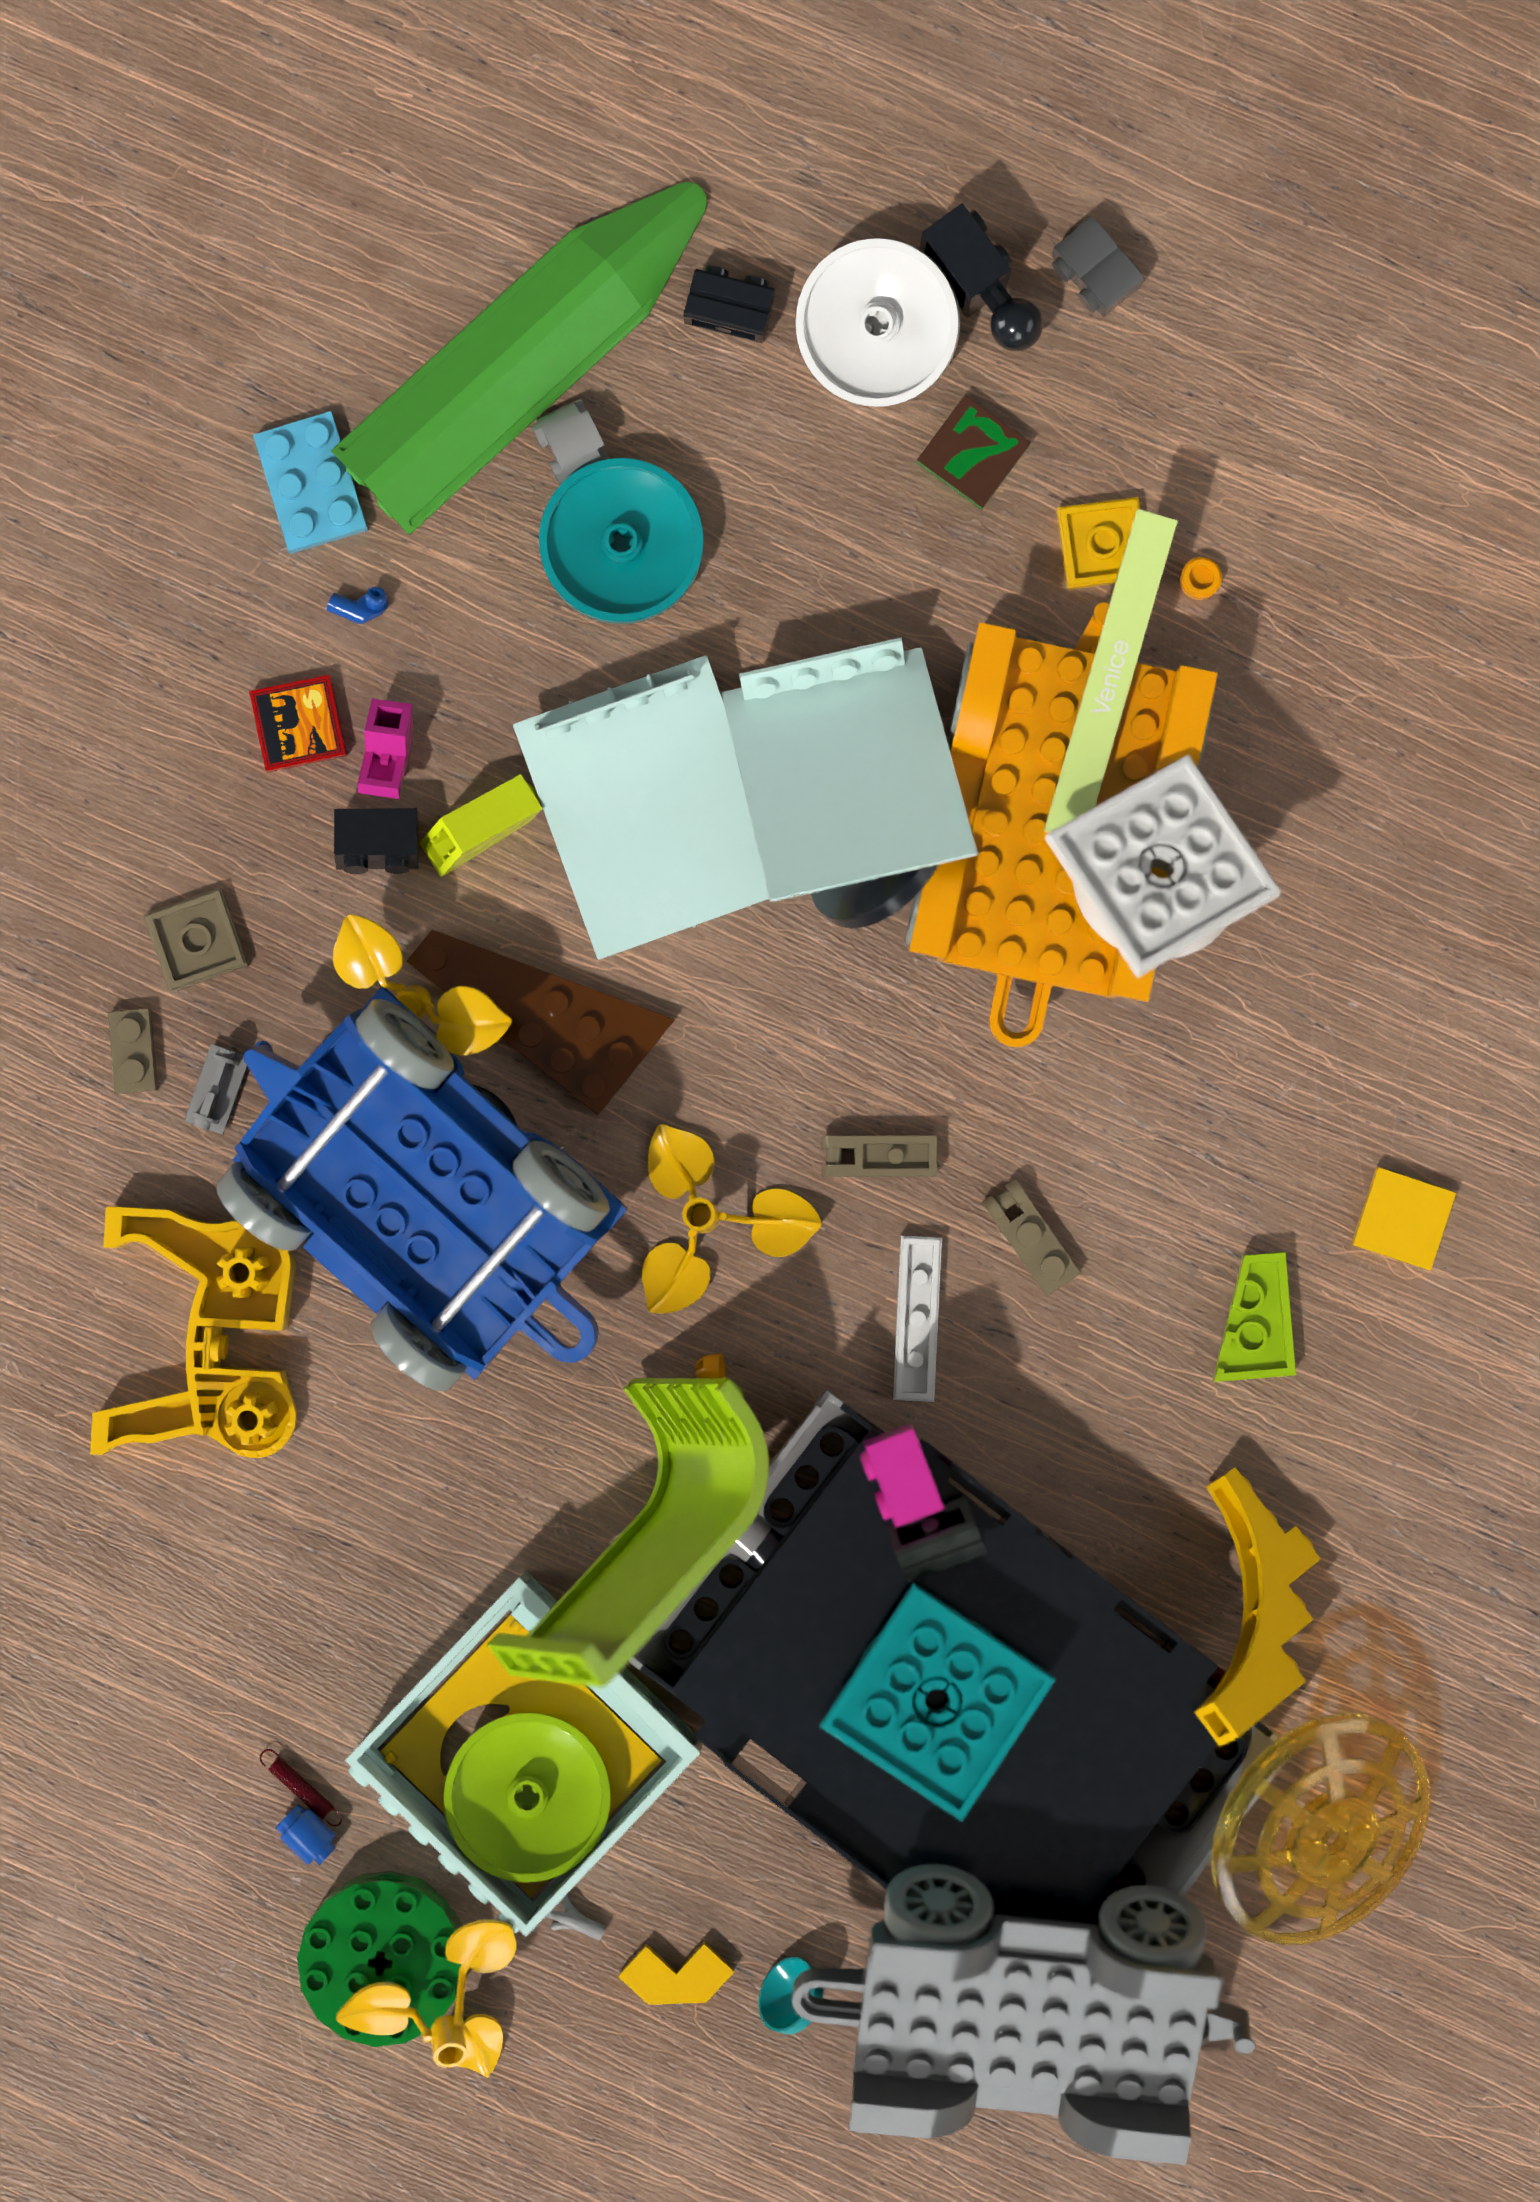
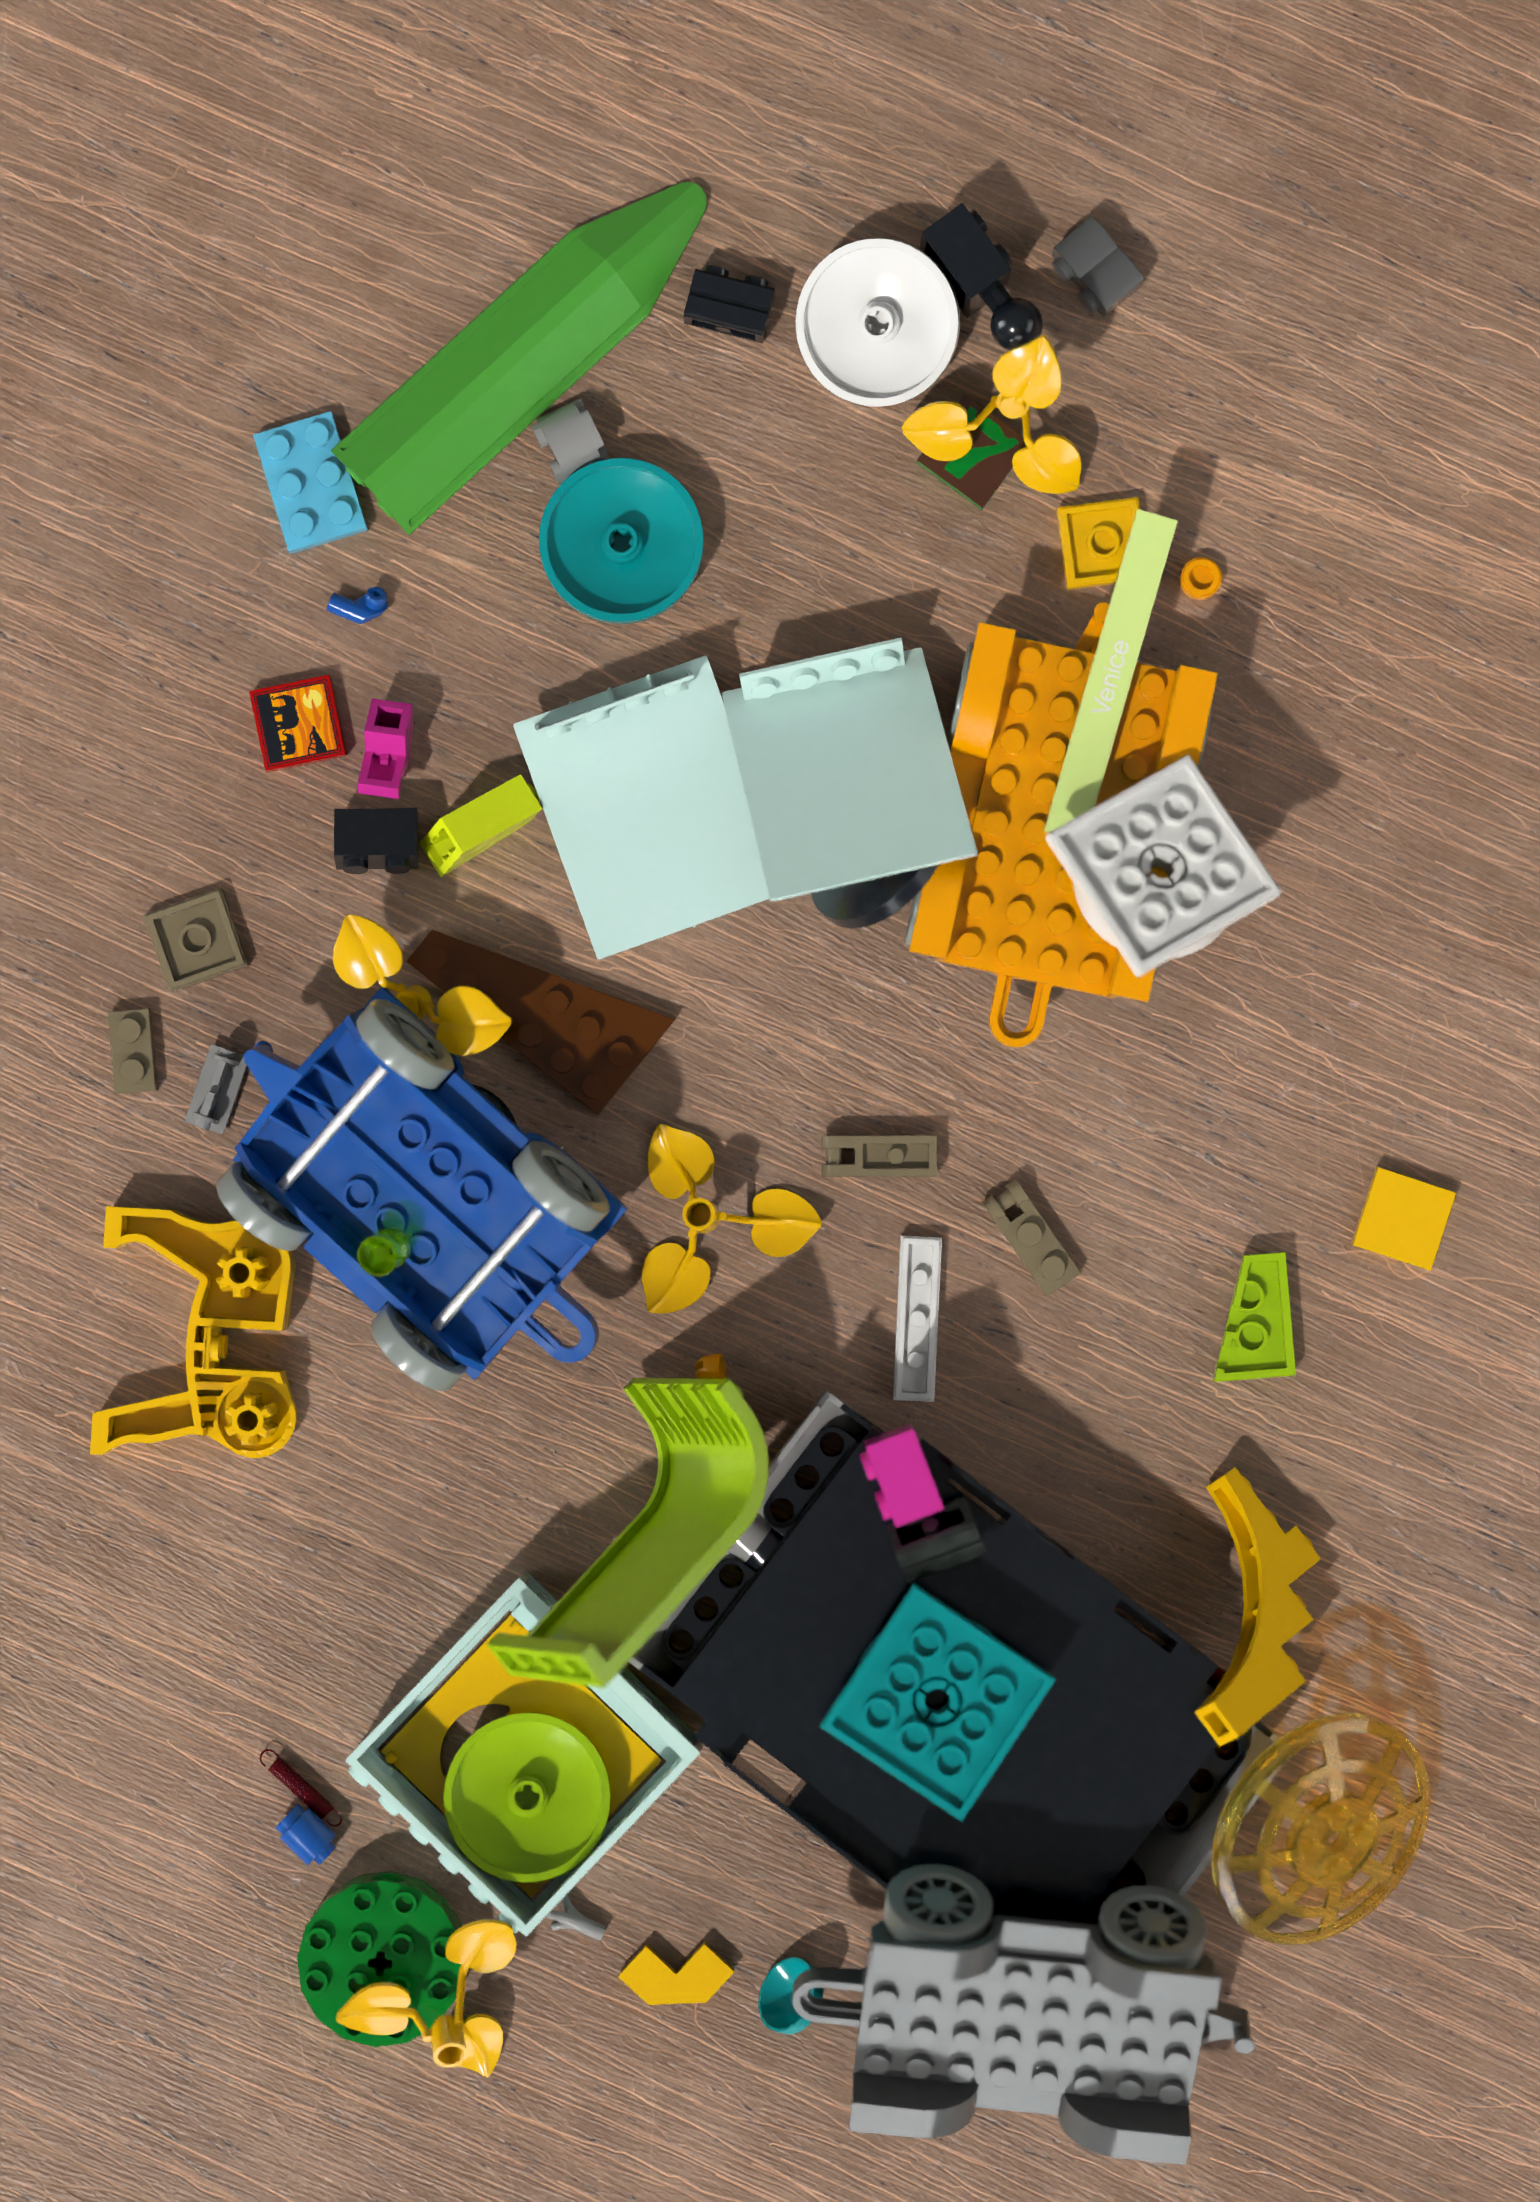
none -> clear neon green wheel [358,1227,410,1277]
none -> yellow plant [901,335,1082,494]

